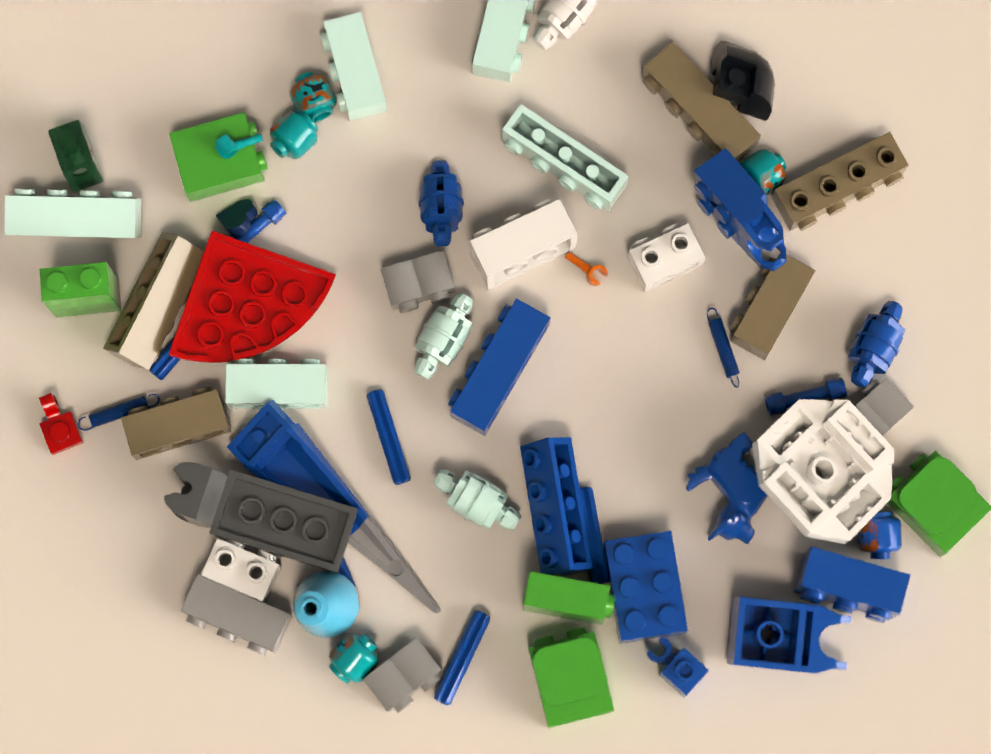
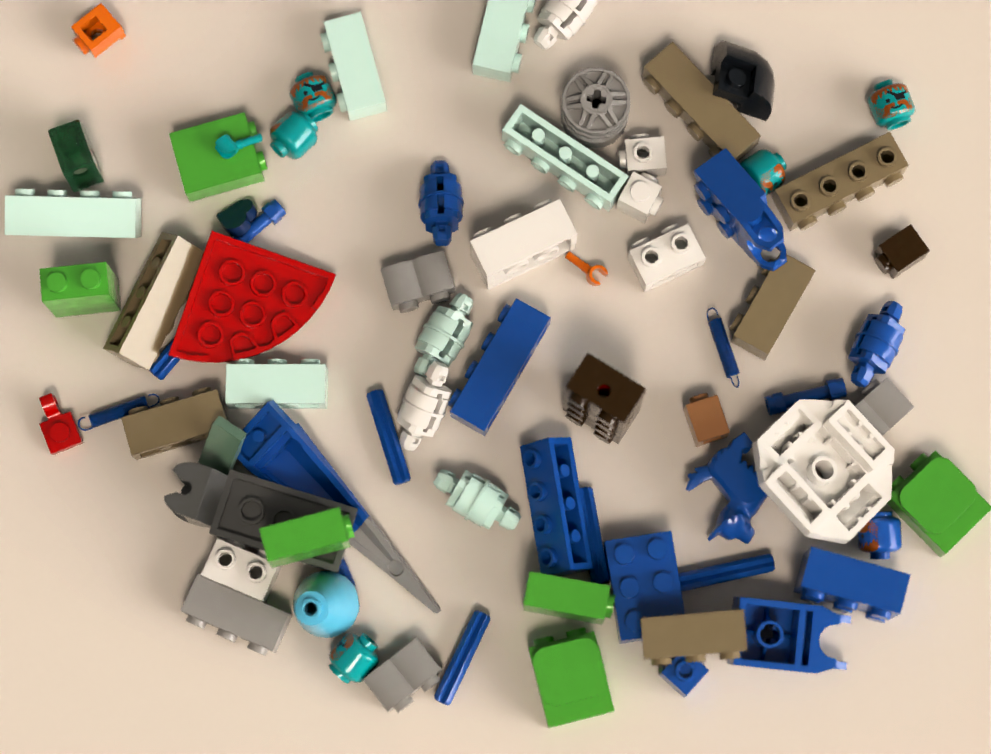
none -> orange brick [71,3,126,58]
none -> sand green tile [198,416,247,475]
none -> bright green brick [259,507,355,568]
none -> white piece [396,361,452,451]
none -> light grey wheel [561,68,630,148]
none -> dark brown brick [563,352,646,444]
none -> white brick [616,171,664,224]
none -> white brick [618,133,667,178]
none -> dark tan brick [640,609,748,665]
none -> blue axle [679,553,775,591]
none -> medium nougat brick [683,393,730,447]
none -> teal head [868,80,915,131]
none -> dark brown brick [874,224,930,279]

